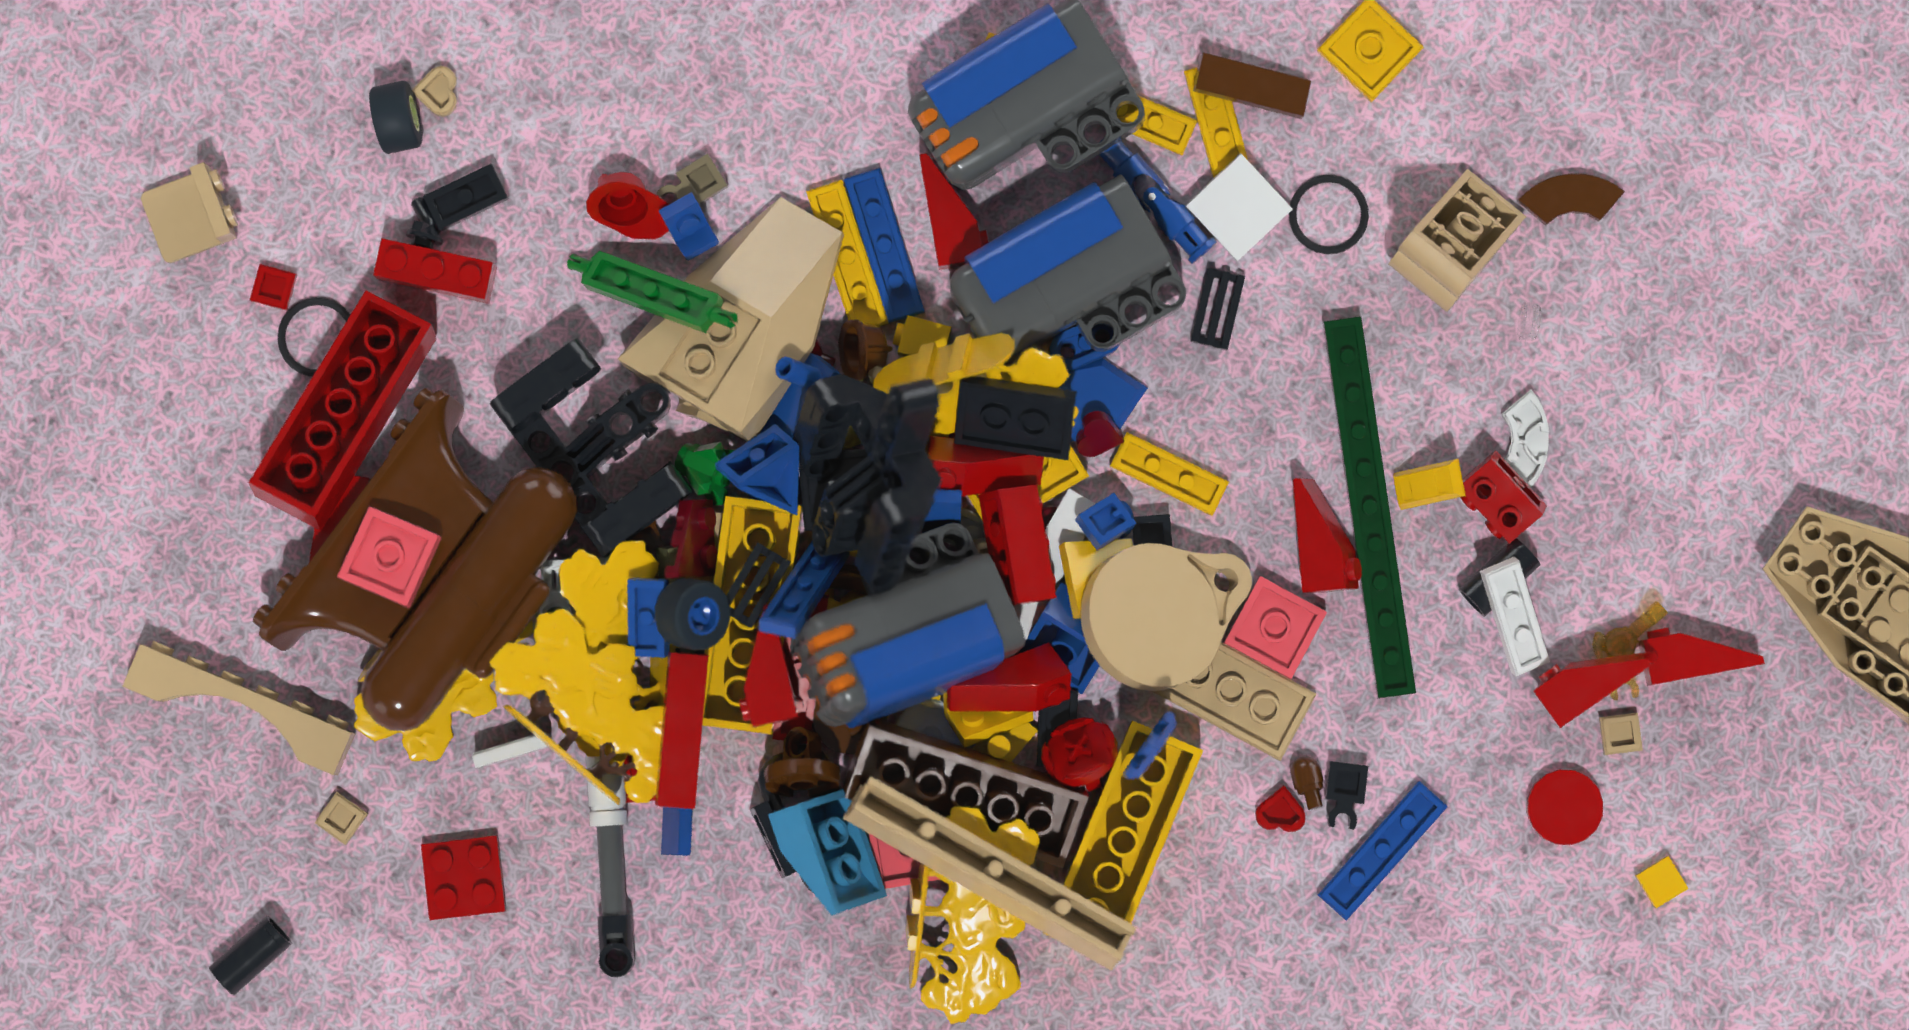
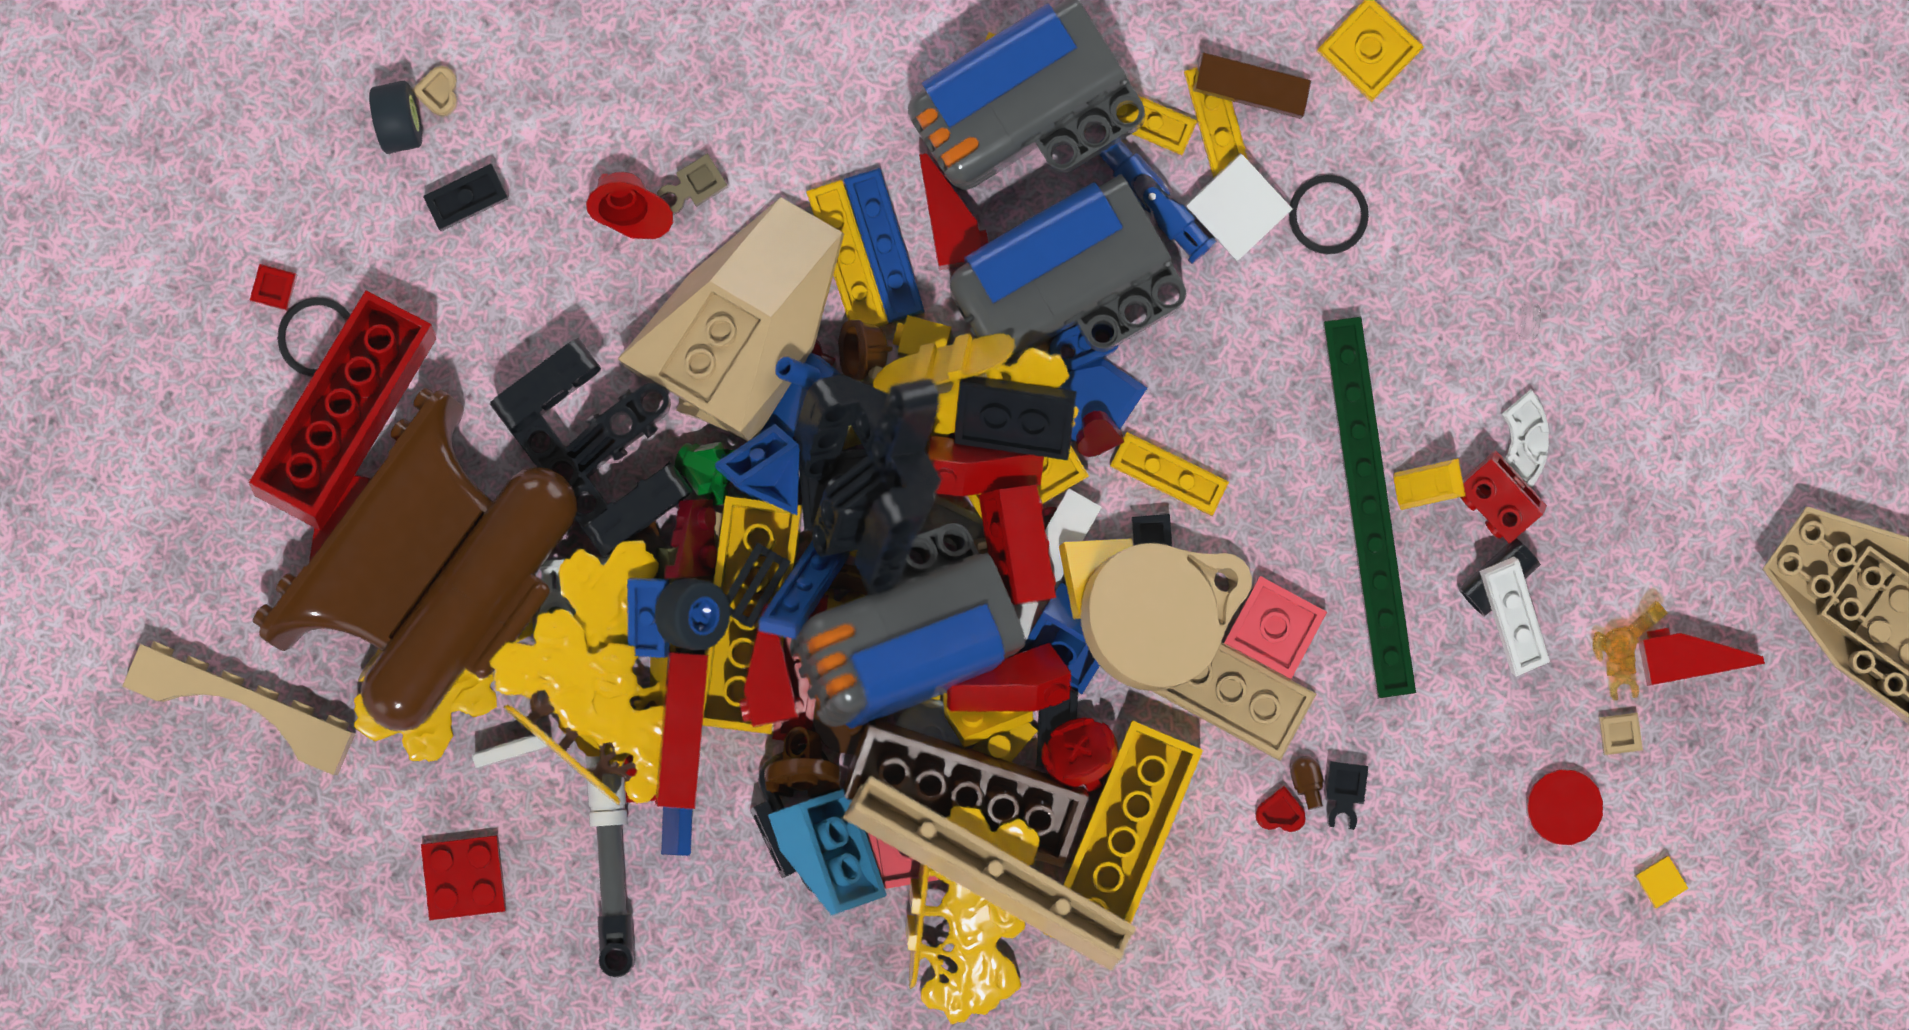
tan bracket [141,162,238,263] -> none
black pin [209,916,292,995] -> none
tan tile [314,792,368,845] -> none
coral plate [337,506,441,608] -> none
red brick [373,238,497,304] -> none
black plate [406,197,443,249] -> none
green plate [567,251,738,333] -> none
blue bracket [659,192,719,261] -> none
blue tile [922,489,962,533] -> none
blue bracket [1075,493,1136,550] -> none
blue tile [1122,711,1176,779] -> none
black tile [1190,267,1245,351] -> none
red slope [1293,478,1362,593] -> none
blue tile [1318,781,1448,921] -> none
tan brick [1388,169,1526,312] -> none
reddish brown tile [1517,174,1625,226] -> none
red slope [1533,651,1659,728] -> none

